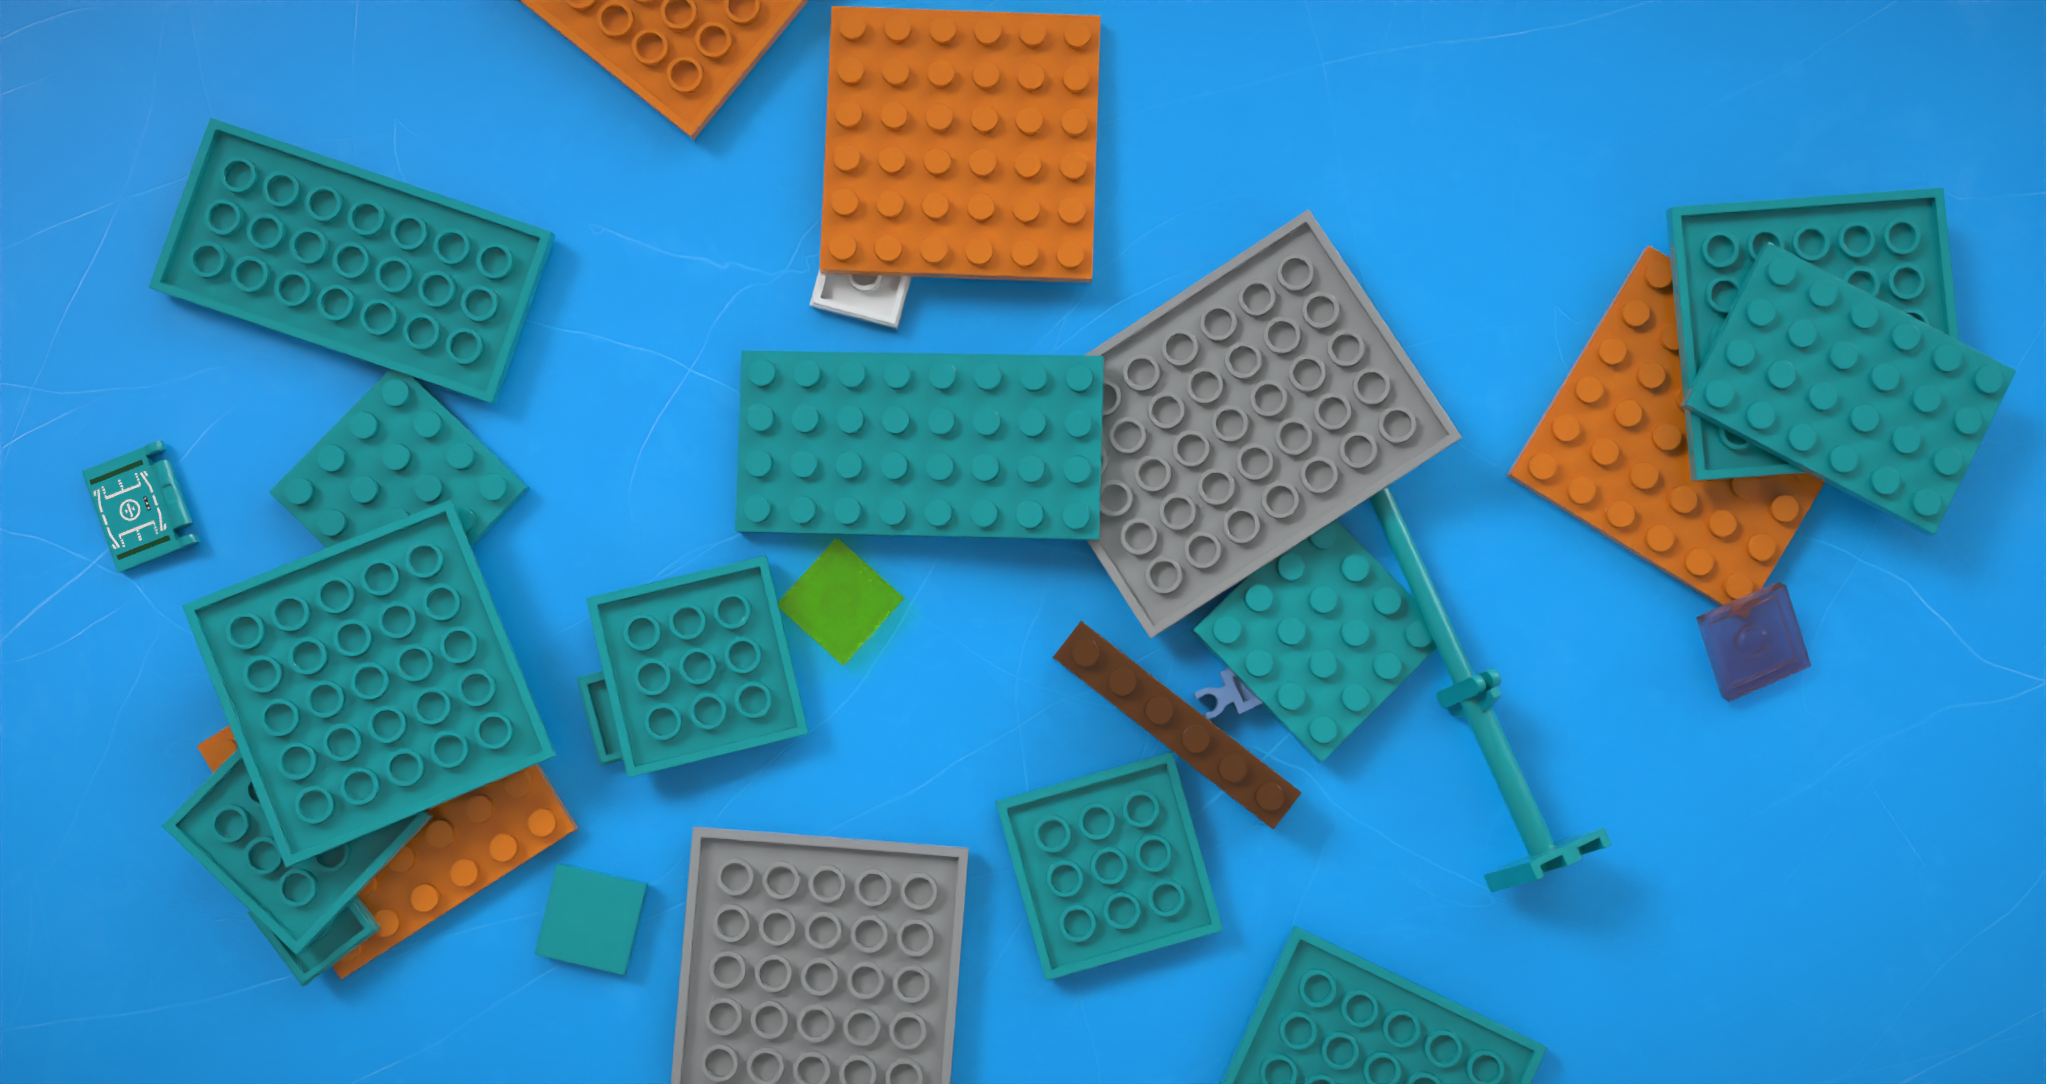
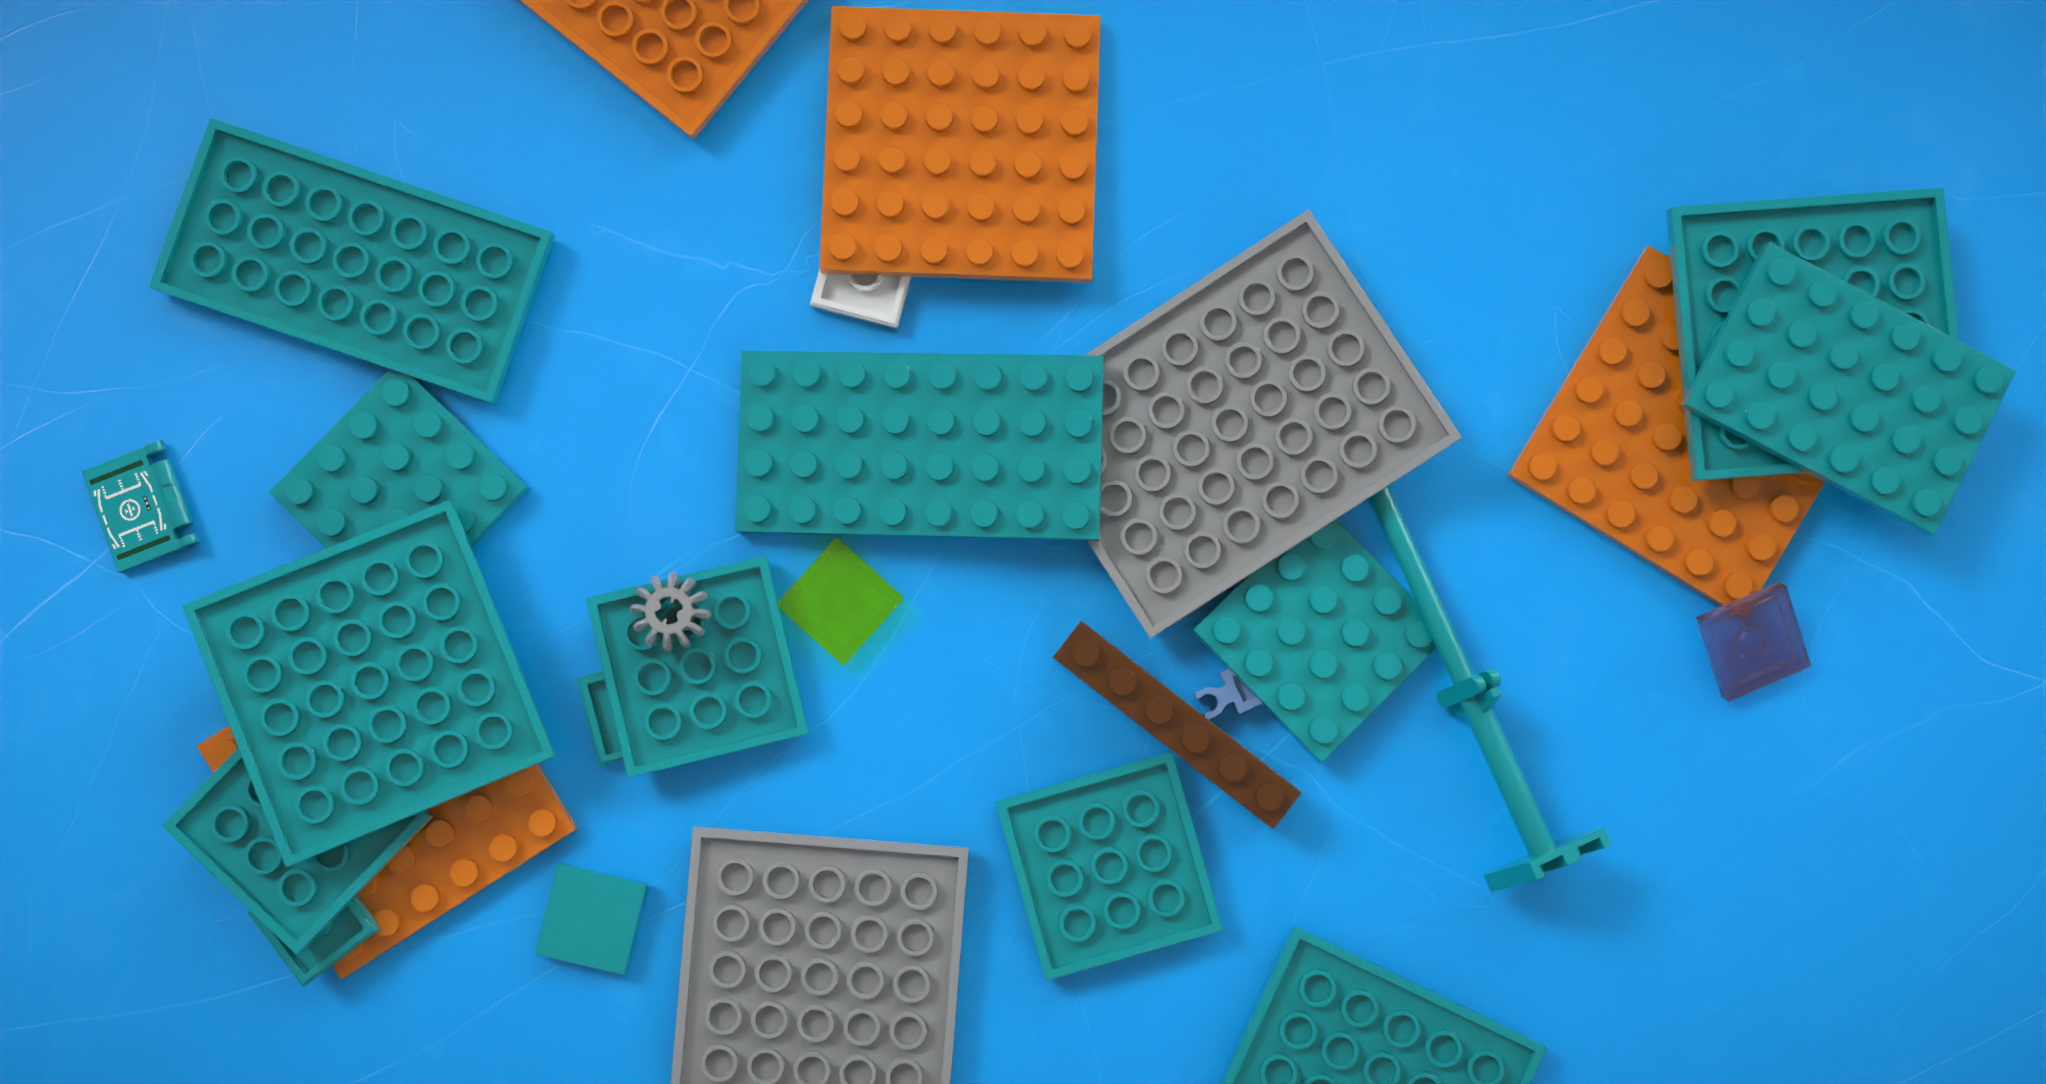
none -> light grey gear [630,572,711,651]

